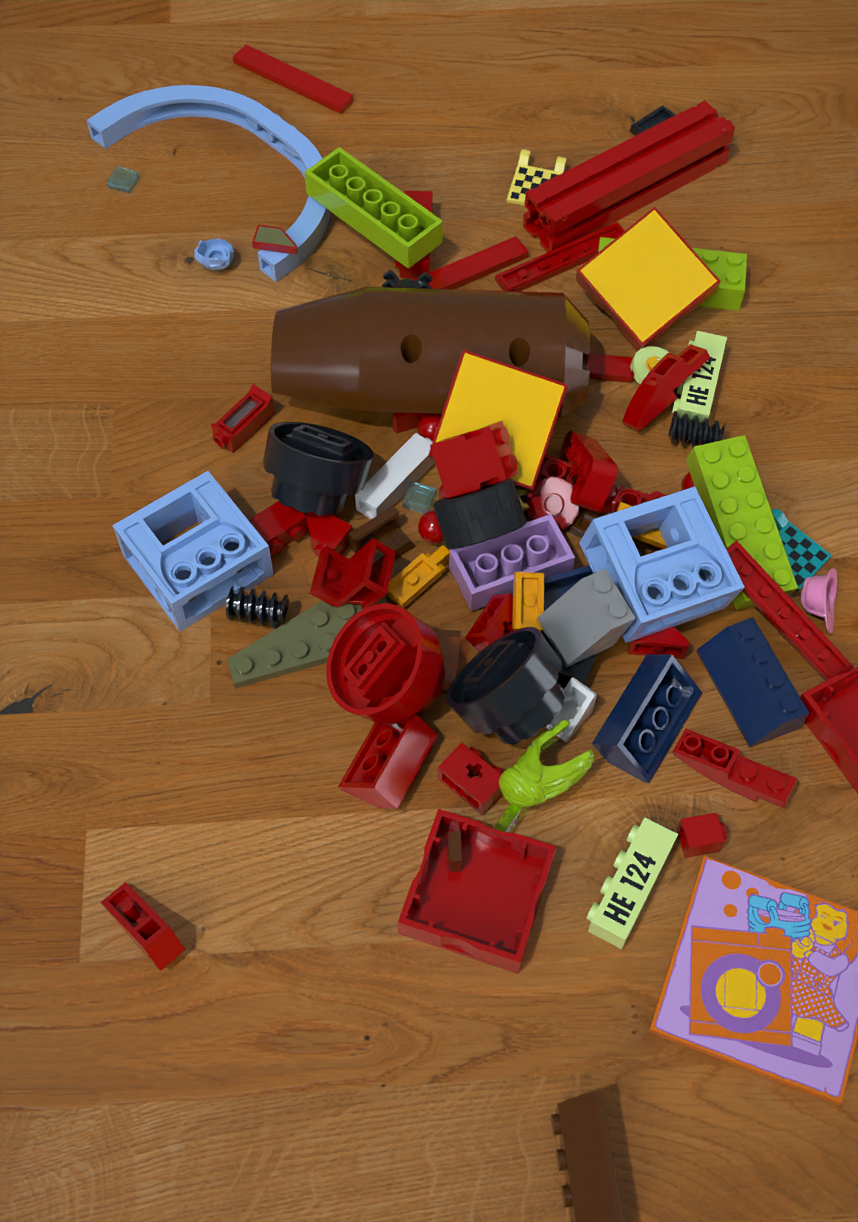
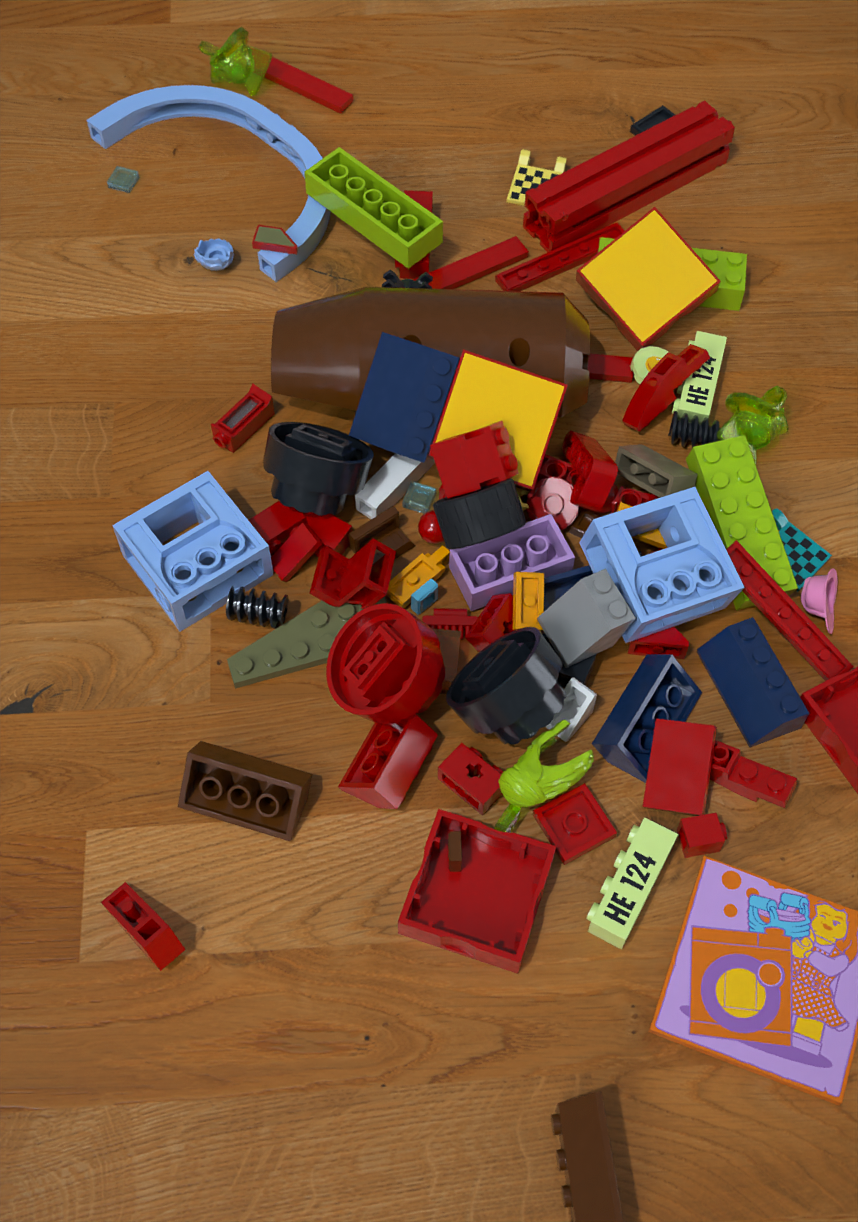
none -> reddish brown slope [178,741,313,842]
none -> clear neon green helmet [198,27,272,96]
none -> red tile [271,523,323,582]
none -> dark blue slope [349,332,459,463]
none -> medium azure tile [411,578,438,615]
none -> red piece [422,608,478,640]
none -> red plate [532,783,617,865]
none -> dark tan brick [615,444,698,498]
none -> red tile [642,718,717,816]
none -> clear neon green helmet [717,386,789,465]

